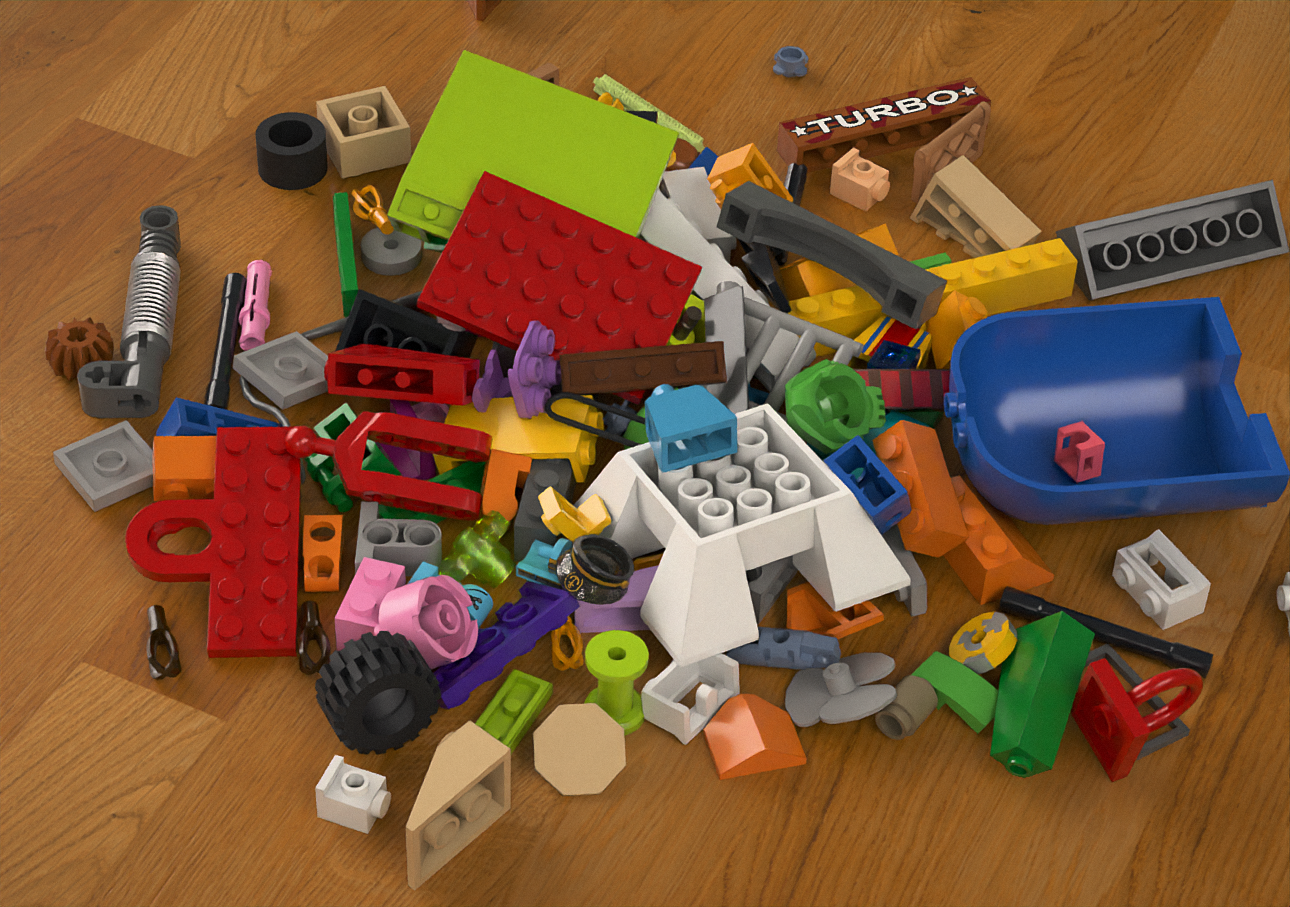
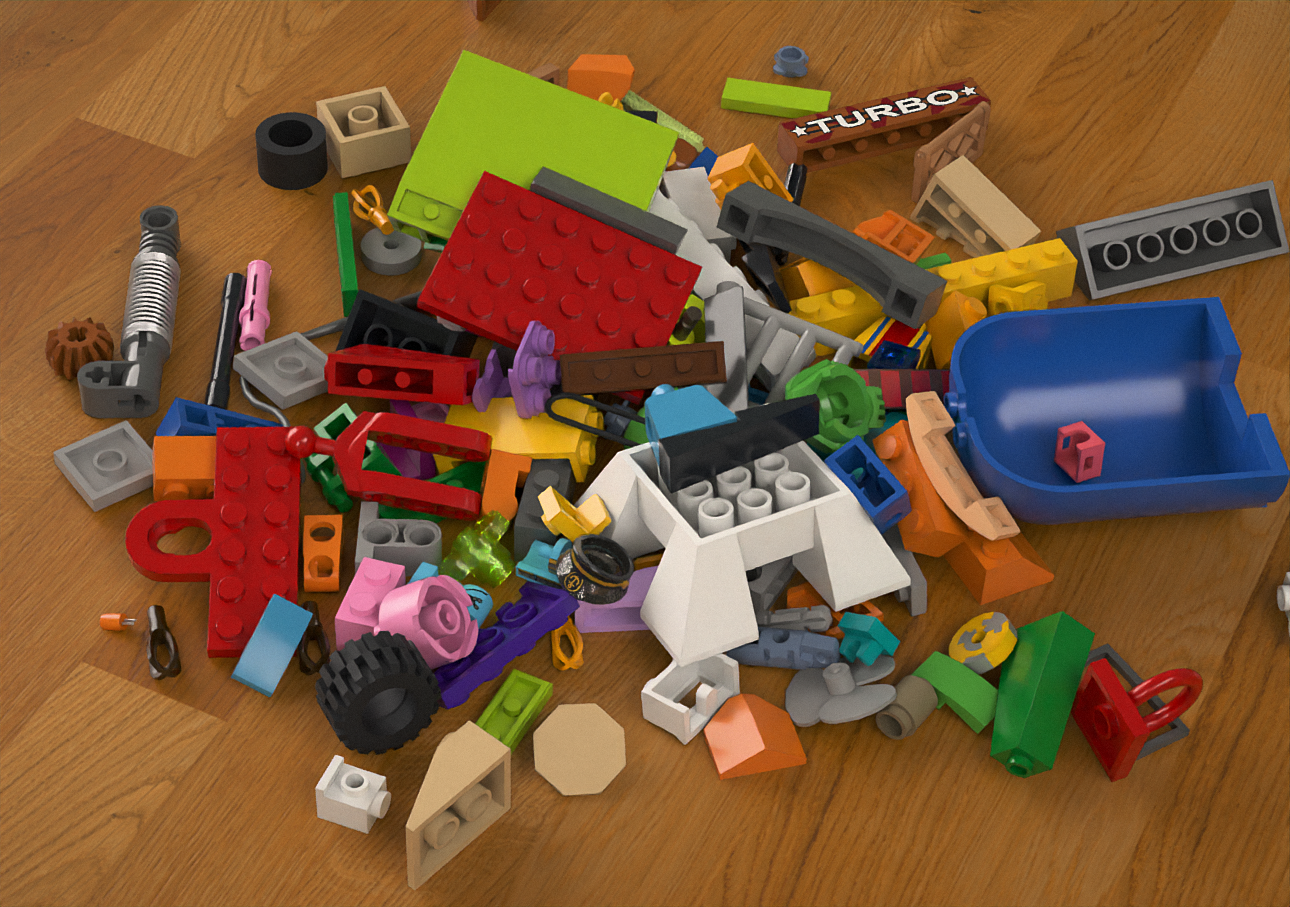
lime piece [584,630,649,736] -> none
light nougat brick [830,148,890,212] -> none
black piece [999,586,1214,679] -> none
white window [1112,529,1211,630] -> none
none -> orange piece [99,613,137,631]
none -> dark azure slope [231,594,313,697]
none -> dark grey slope [529,167,688,255]
none -> orange slope [567,54,635,104]
none -> black slope [659,394,820,494]
none -> lime tile [721,77,831,118]
none -> light grey axle [755,605,833,632]
none -> teal tile [838,612,900,666]
none -> orange slope [853,210,935,265]
none -> light nougat slope [906,391,1021,541]
none -> yellow bracket [987,280,1048,317]

